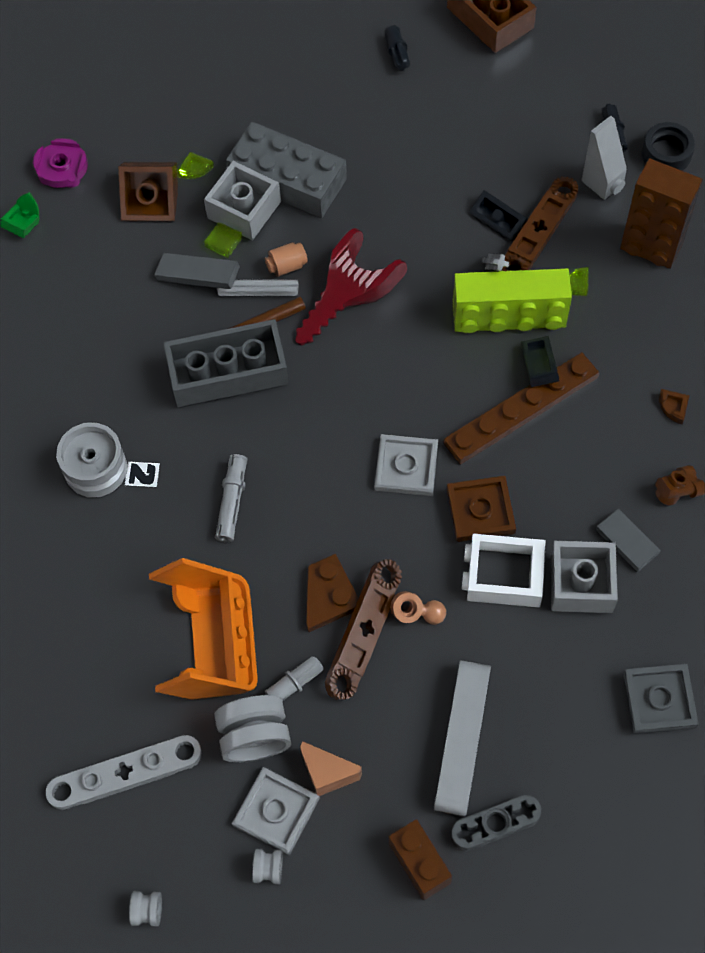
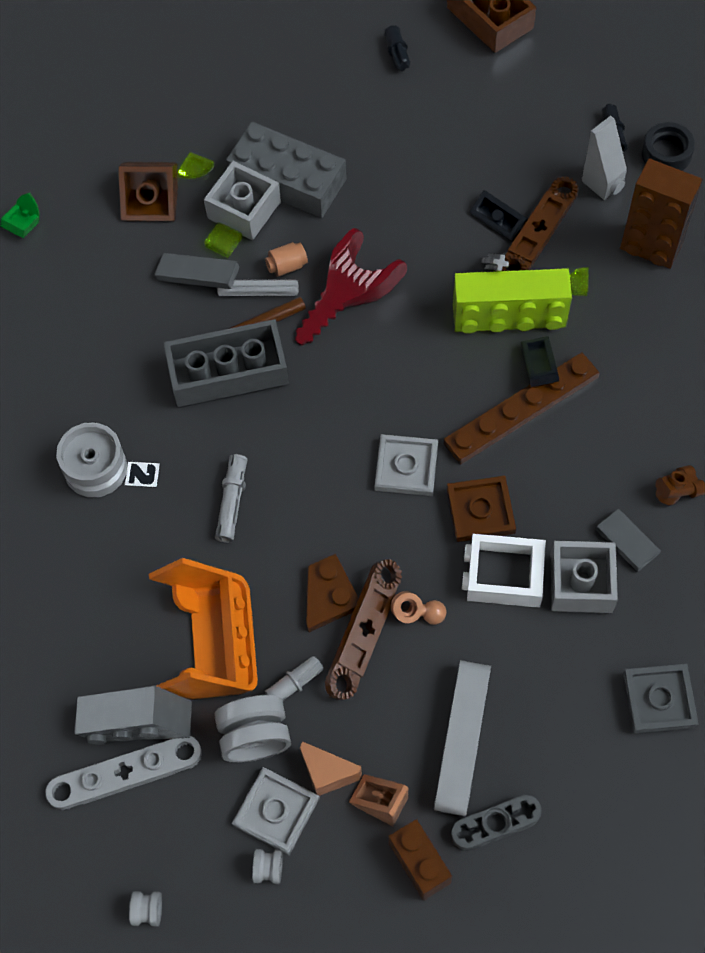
magenta plate [33,138,88,188] -> none
reddish brown tile [659,389,690,424] -> none
none -> wedge [75,686,192,745]
none -> nougat slope [349,774,408,827]

